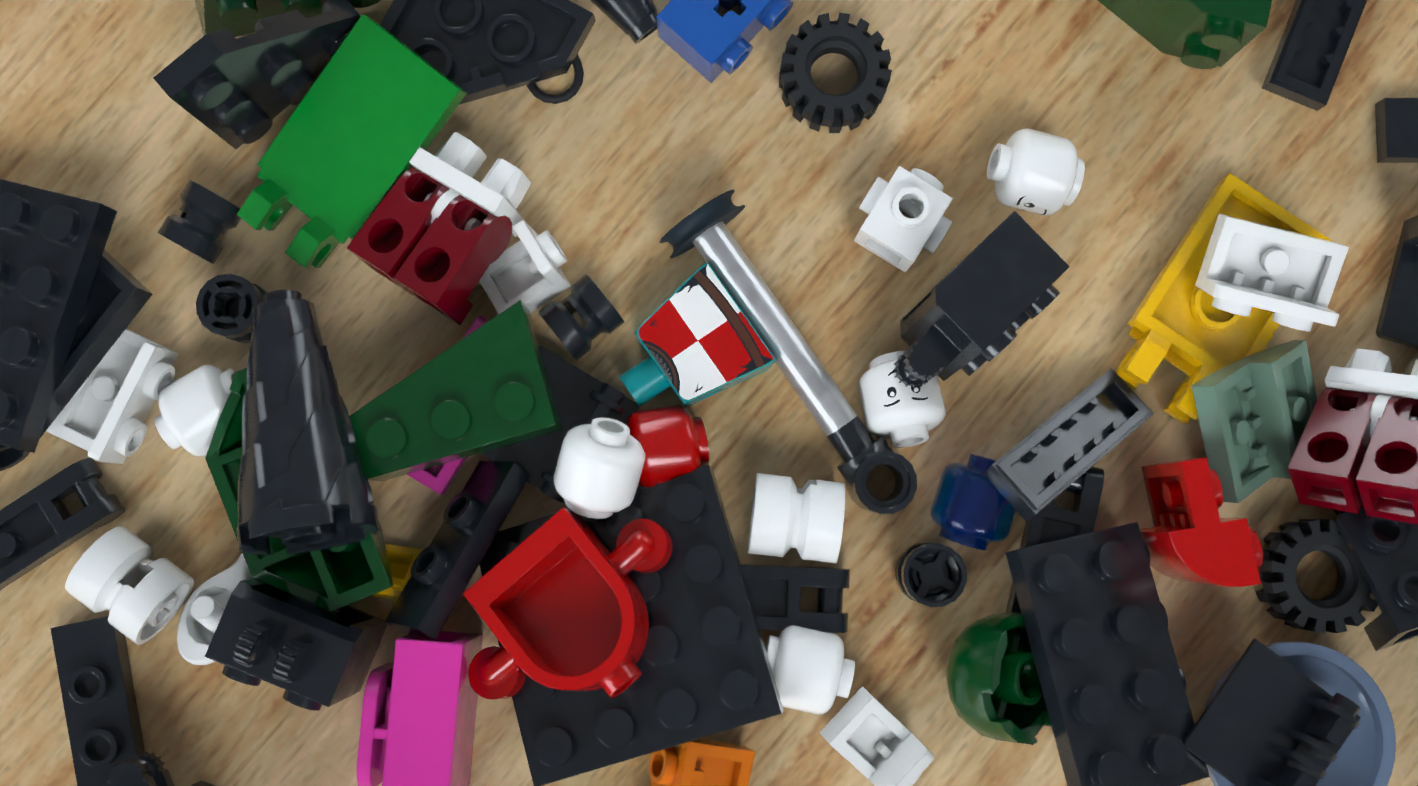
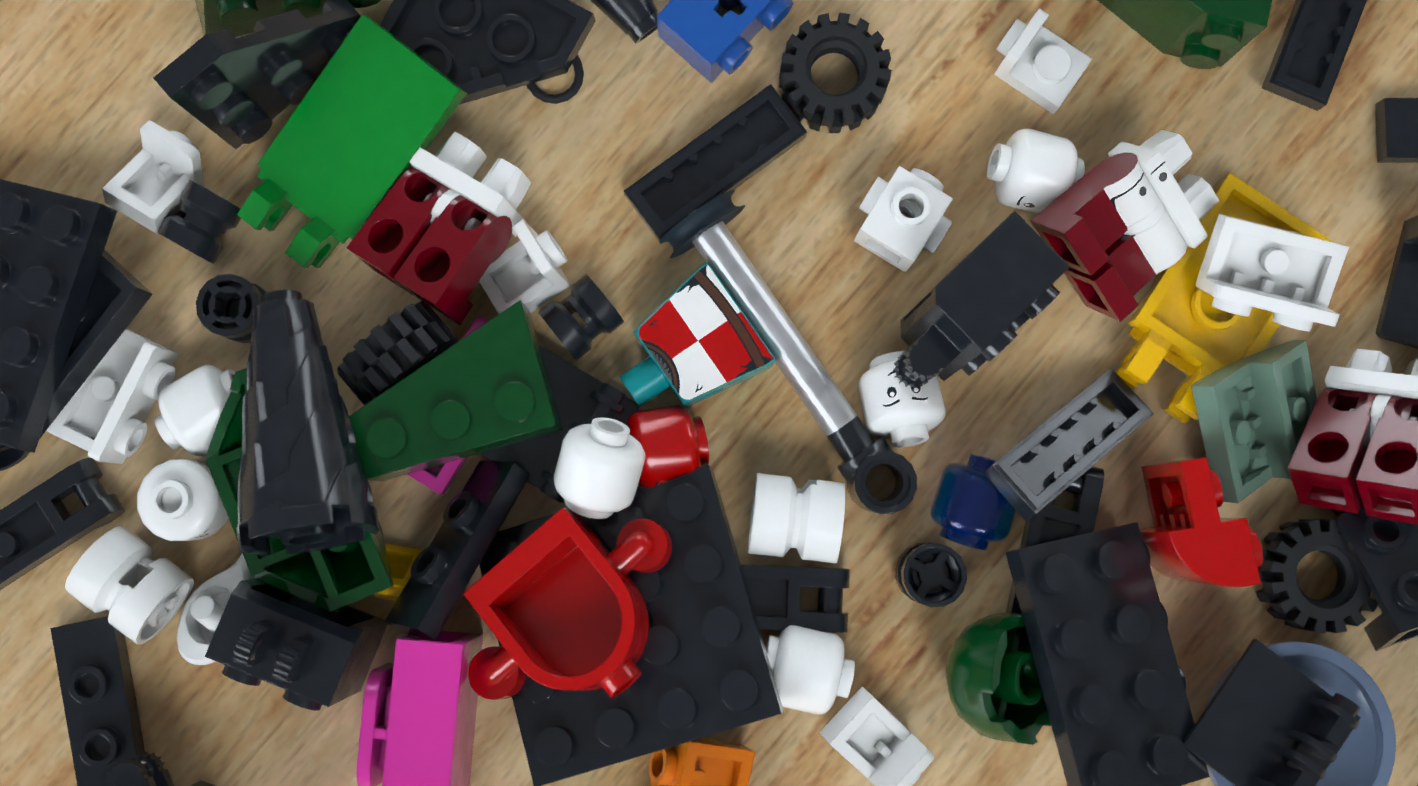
none -> white bracket [102,120,204,234]
none -> white head [137,459,228,541]
none -> black tyre [337,301,459,405]
none -> black plate [624,84,807,244]
none -> white bracket [994,8,1092,114]
none -> hips [1030,130,1219,322]

